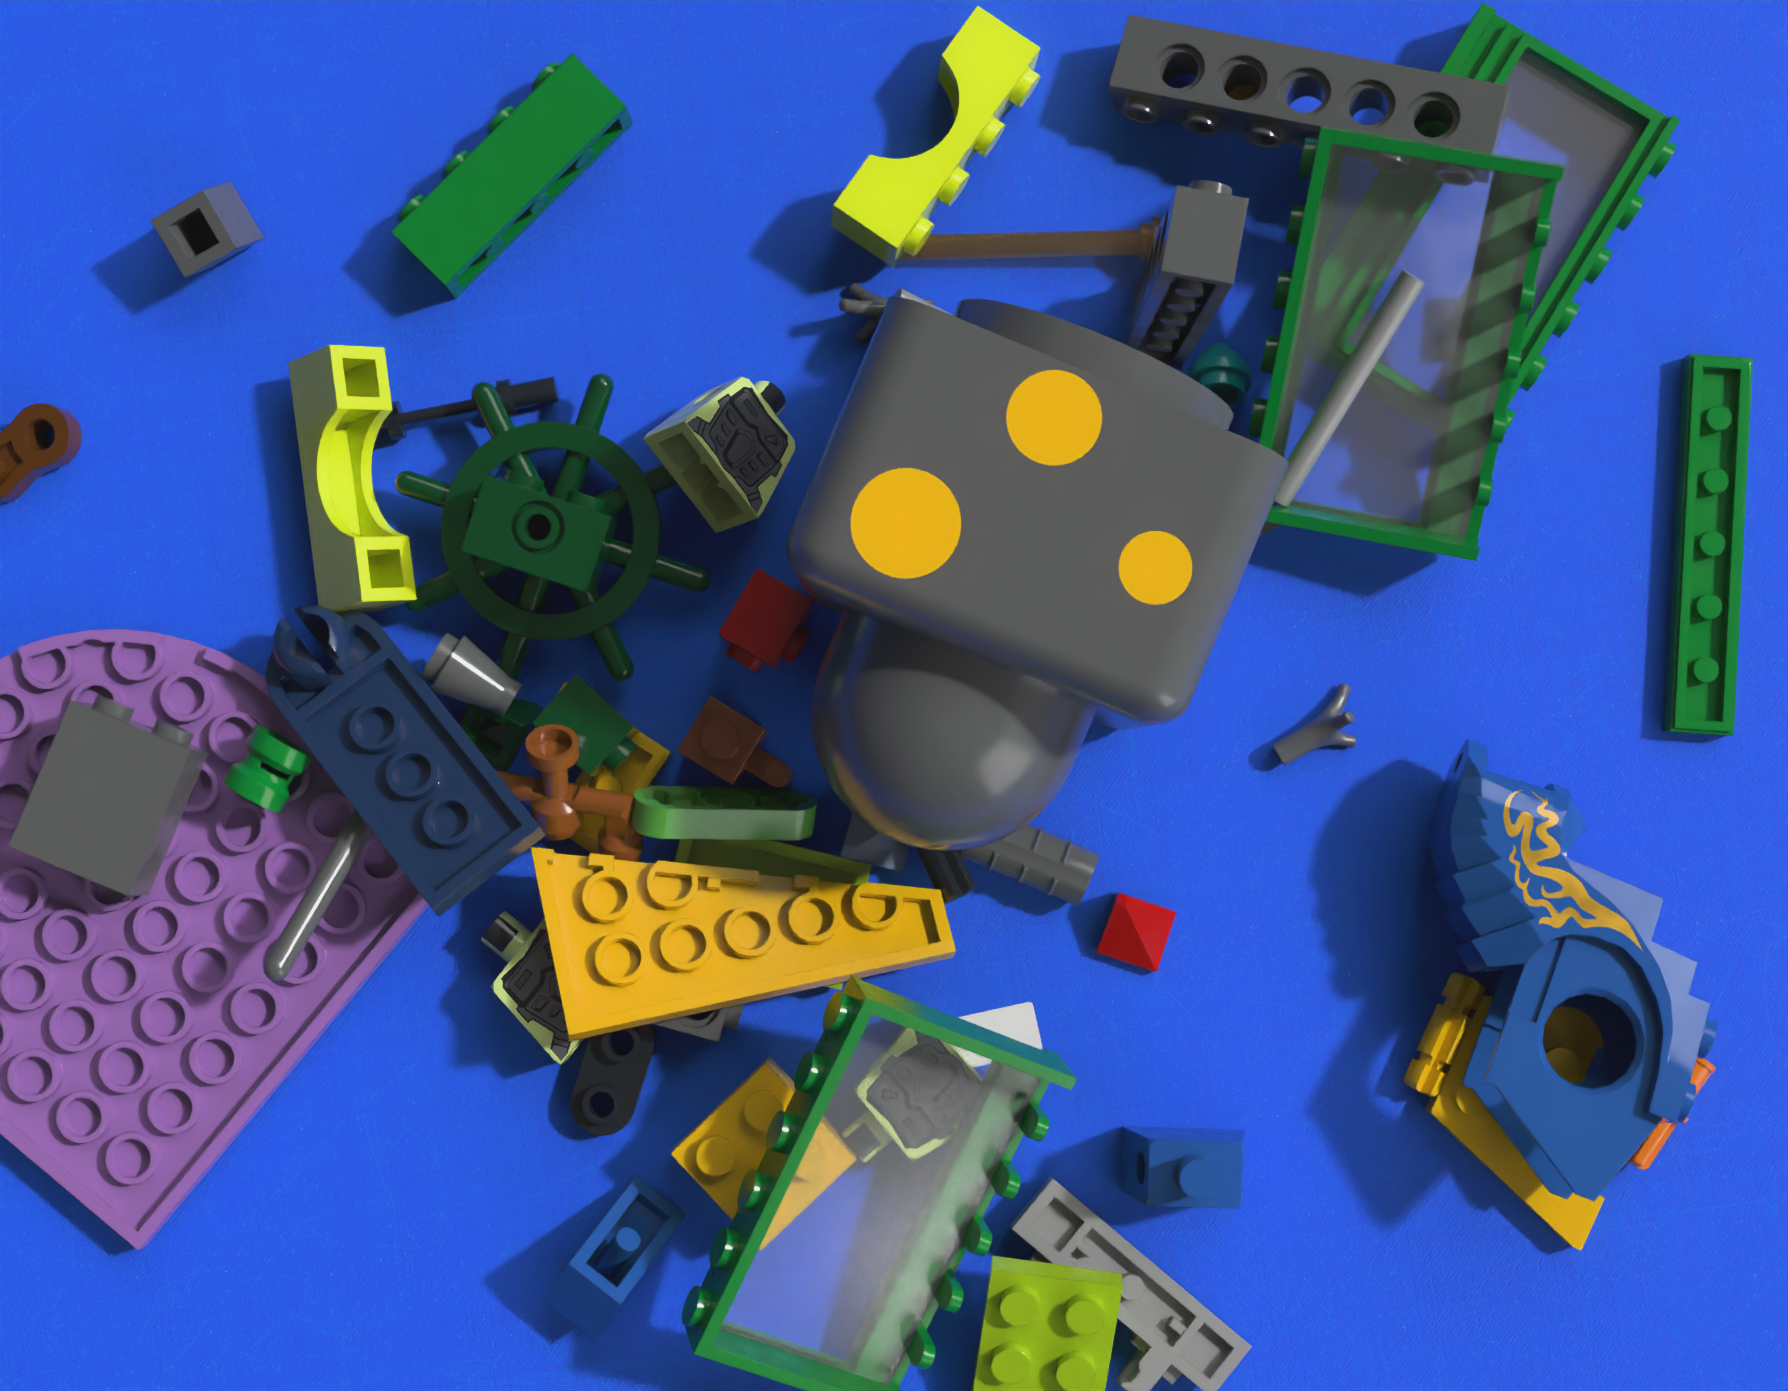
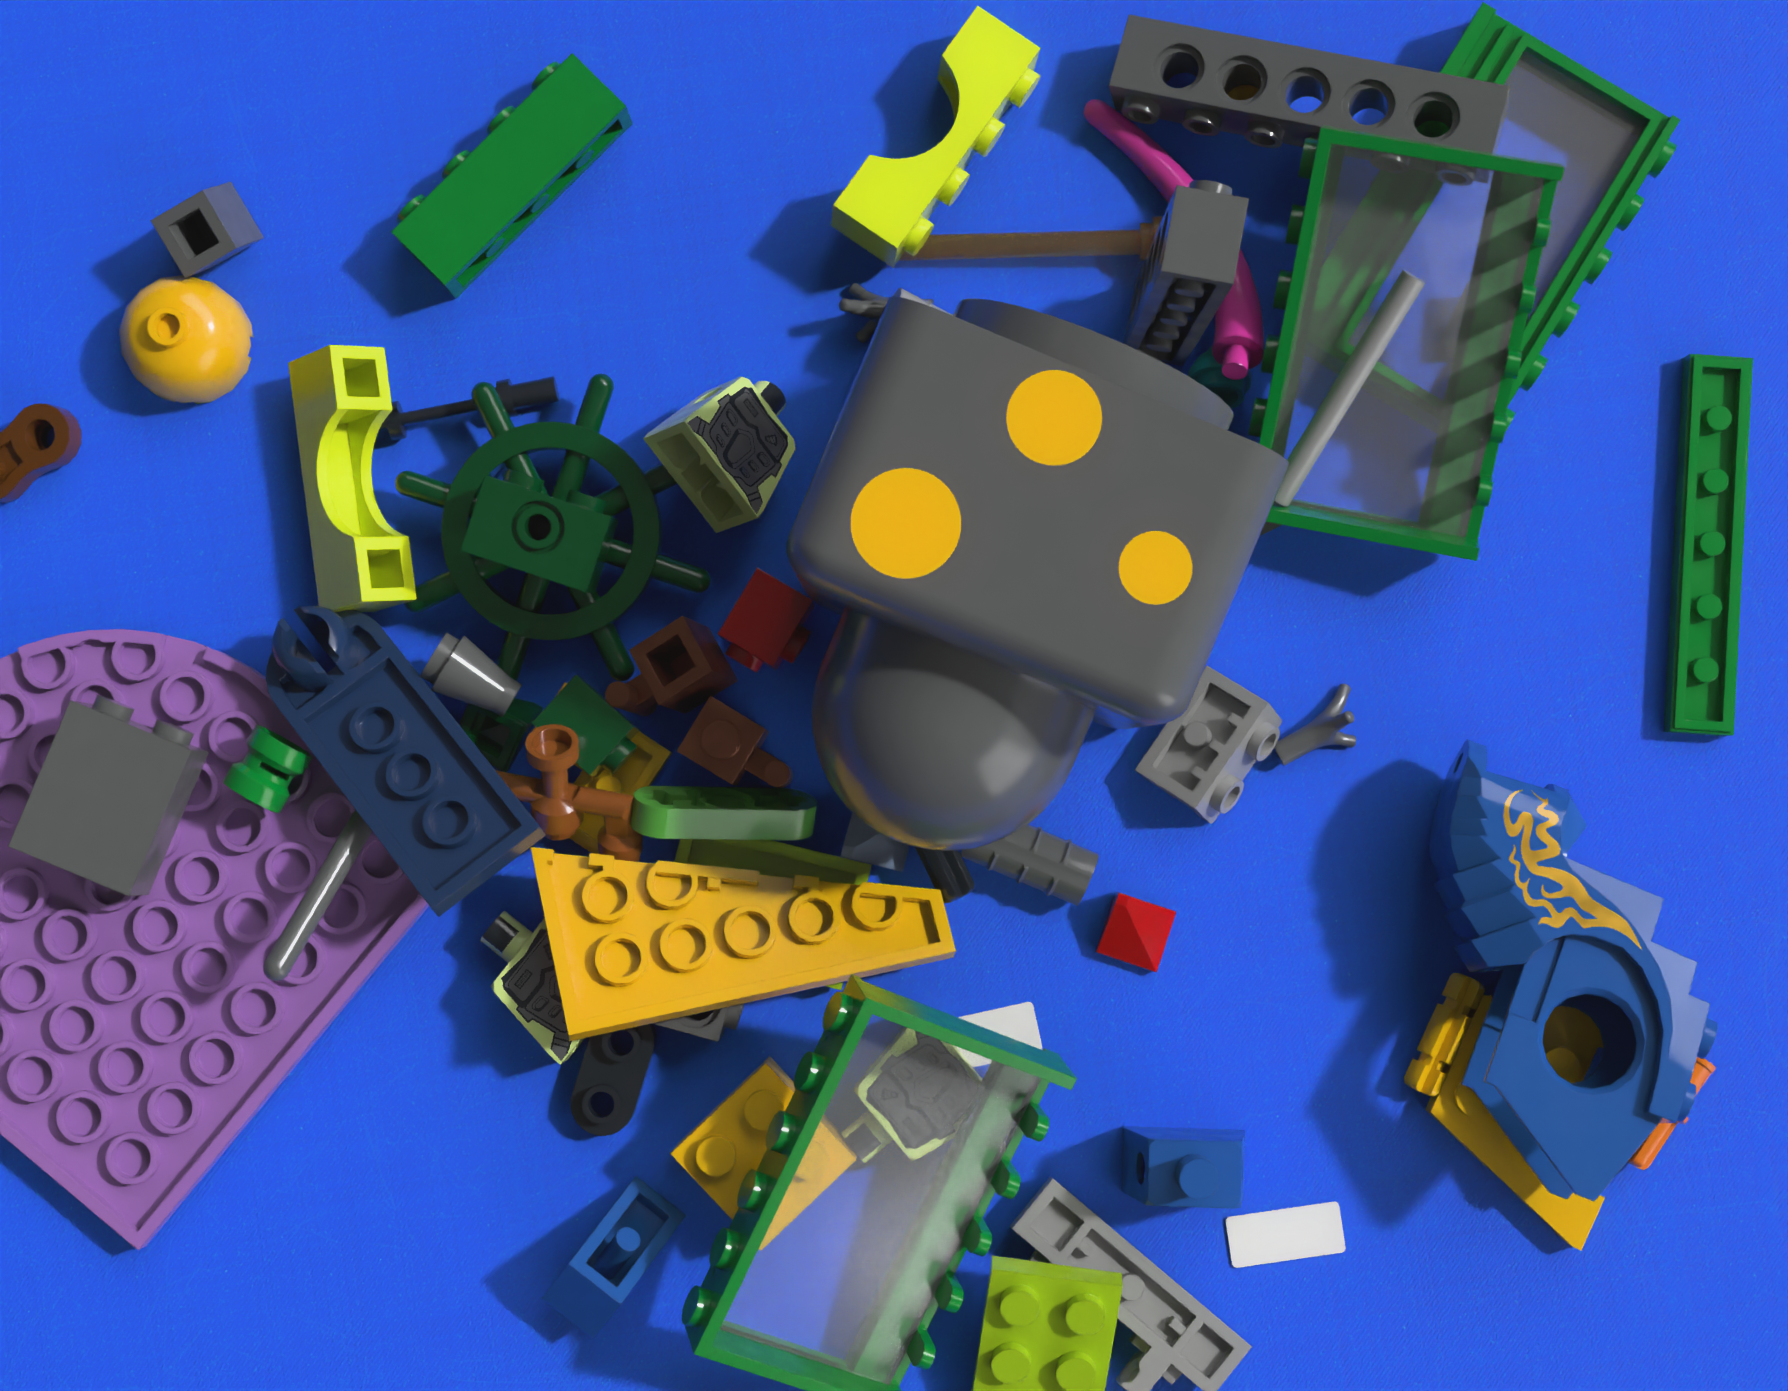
none -> yellow cylinder [119,275,253,404]
none -> copper brick [605,616,738,716]
none -> dark pink animal [1083,99,1264,380]
none -> light grey bracket [1135,666,1282,824]
none -> white sticker [1226,1201,1346,1268]

